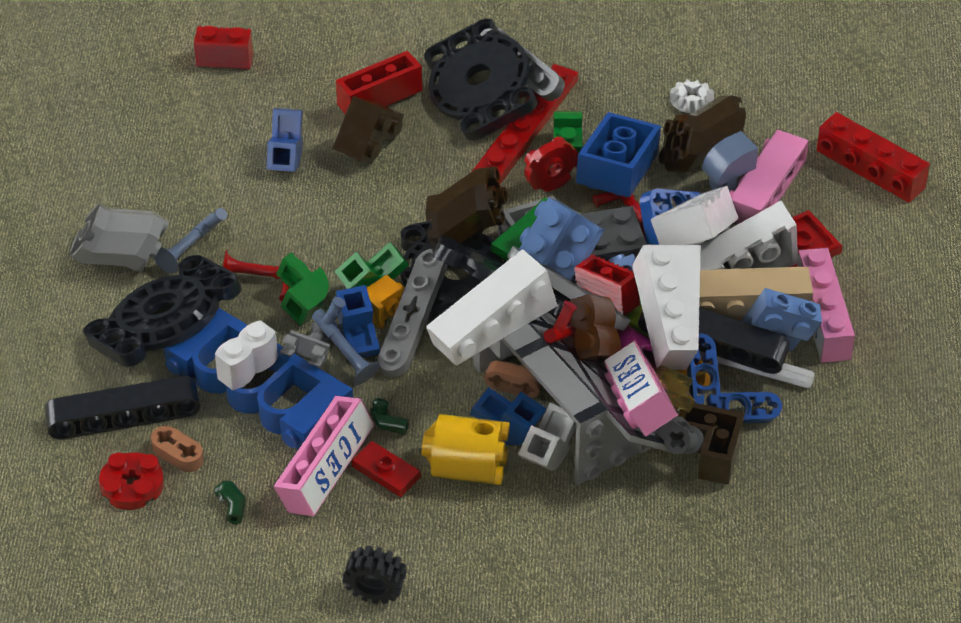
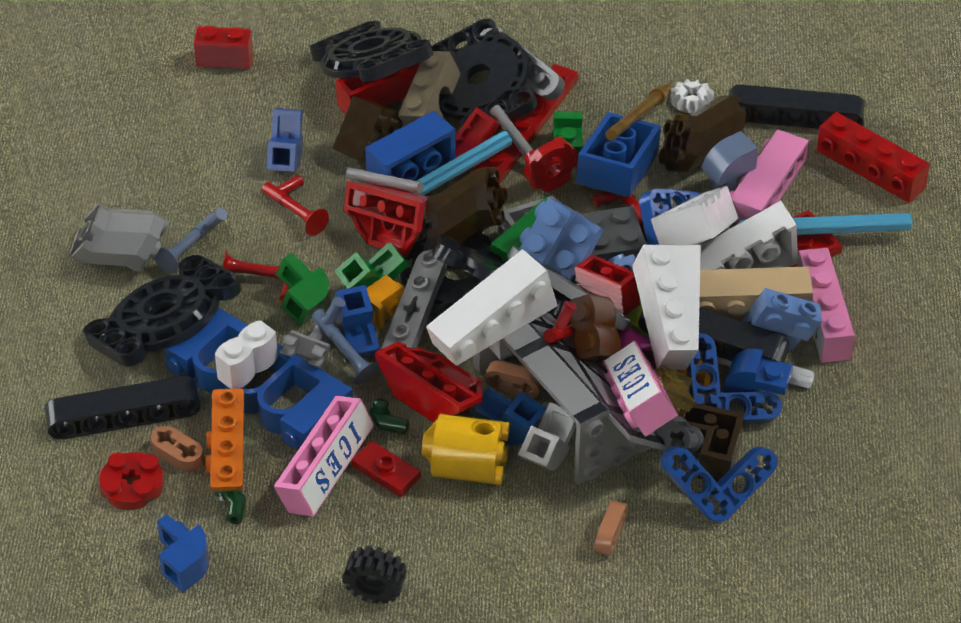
none -> blue brick [157,514,209,593]
none -> orange bracket [206,388,244,492]
none -> red piece [262,174,329,236]
none -> black piece [309,20,433,82]
none -> red wedge [344,181,427,256]
none -> light grey bar [346,168,424,194]
none -> blue brick [365,111,455,185]
none -> red wedge [375,341,483,423]
none -> dark tan arch [398,51,461,126]
none -> medium azure axle [411,131,512,196]
none -> red plate [455,107,500,158]
none -> light grey bar [489,105,533,157]
none -> nougat beam [594,500,628,557]
none -> pearl gold bar [605,83,673,141]
none -> blue beam [660,446,777,522]
none -> blue brick [724,349,793,404]
none -> black beam [728,84,865,129]
none -> medium azure axle [739,213,913,235]

